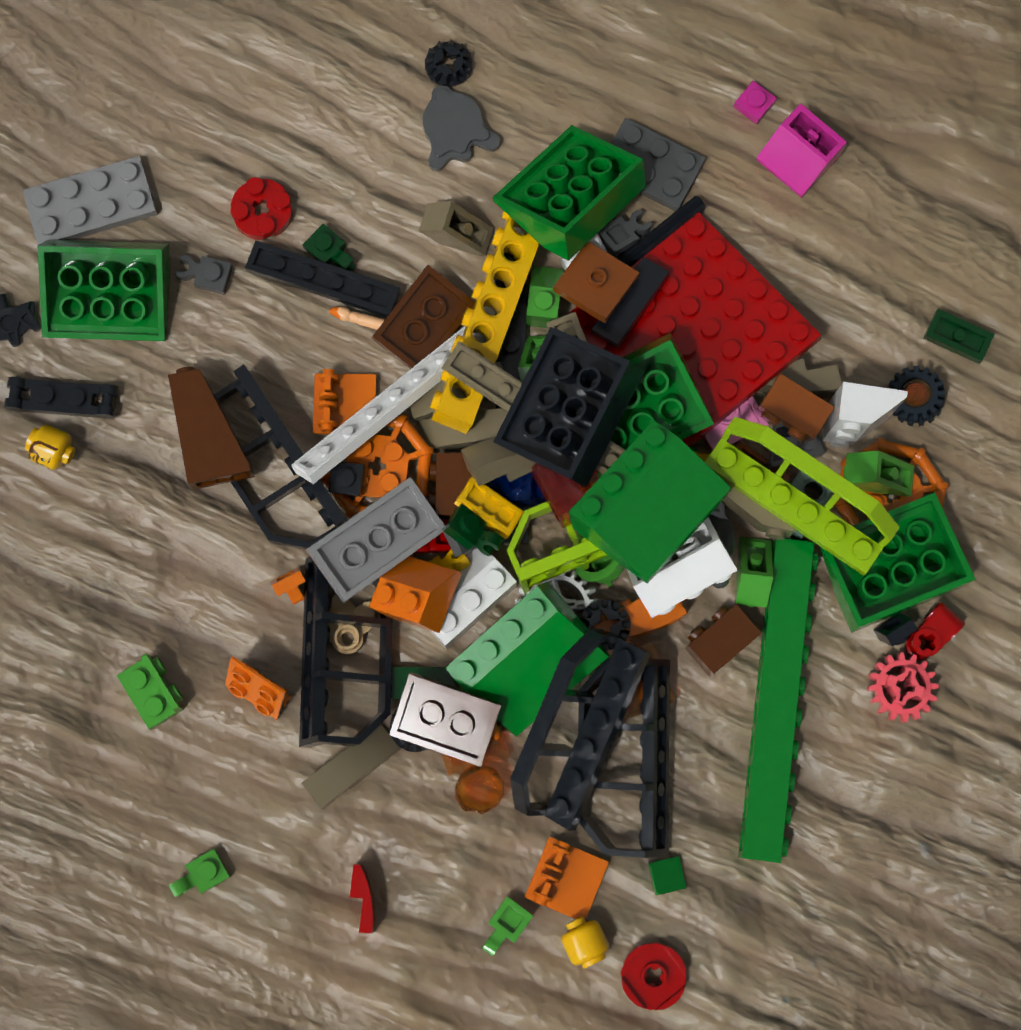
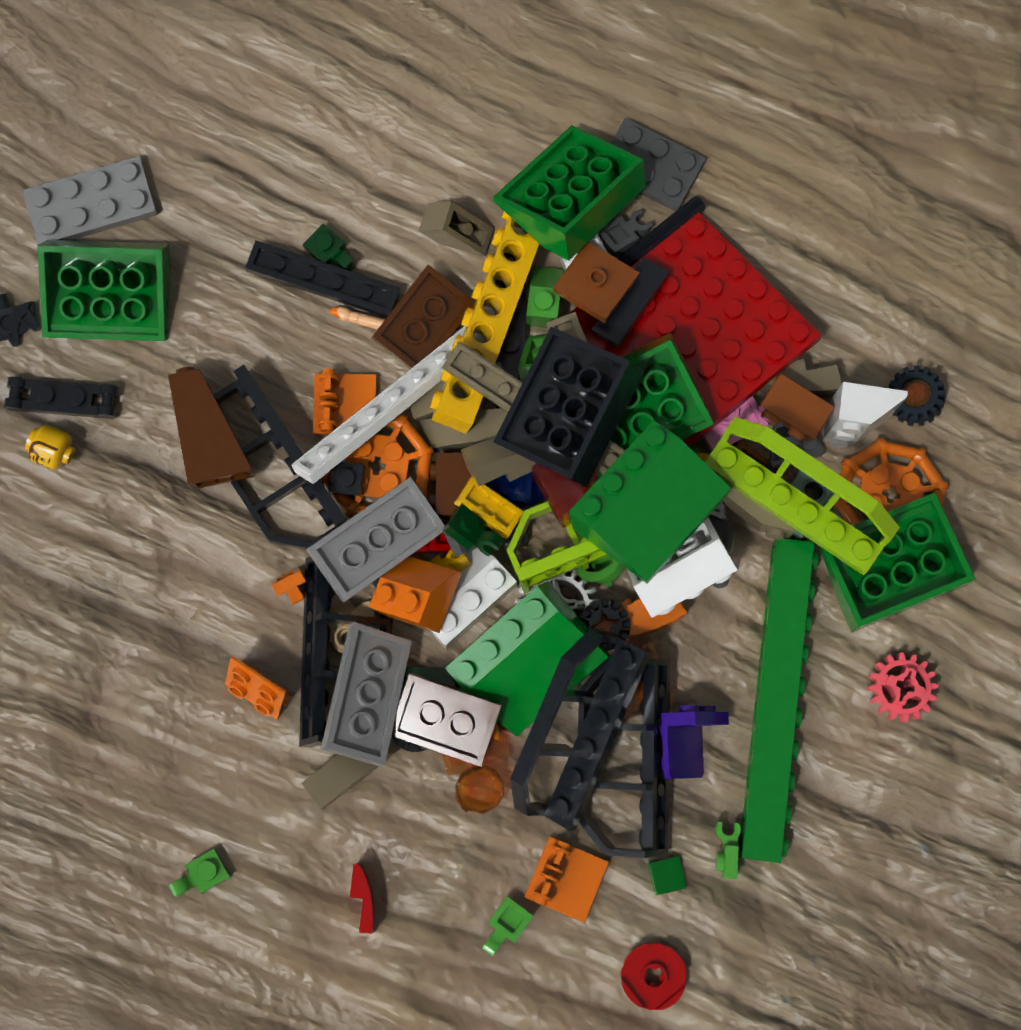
bright green bracket [116,653,184,730] -> none
dark grey plate [174,255,233,295] -> none
red plate [230,177,292,240] -> none
dark grey tile [423,86,501,171] -> none
black gear [425,39,472,87] -> none
yellow head [561,916,609,969] -> none
reddish brown brick [685,604,761,677] -> none
dark pink plate [733,81,777,124] -> none
bright green slope [735,537,773,608] -> none
dark pink slope [756,103,847,198] -> none
bright green slope [844,451,914,497] -> none
black plate [873,613,918,646] -> none
red piece [905,601,966,661] -> none
dark green plate [923,309,994,364] -> none
none -> light grey plate [321,622,412,767]
none -> dark purple bracket [660,705,729,779]
none -> bright green plate [715,822,741,879]

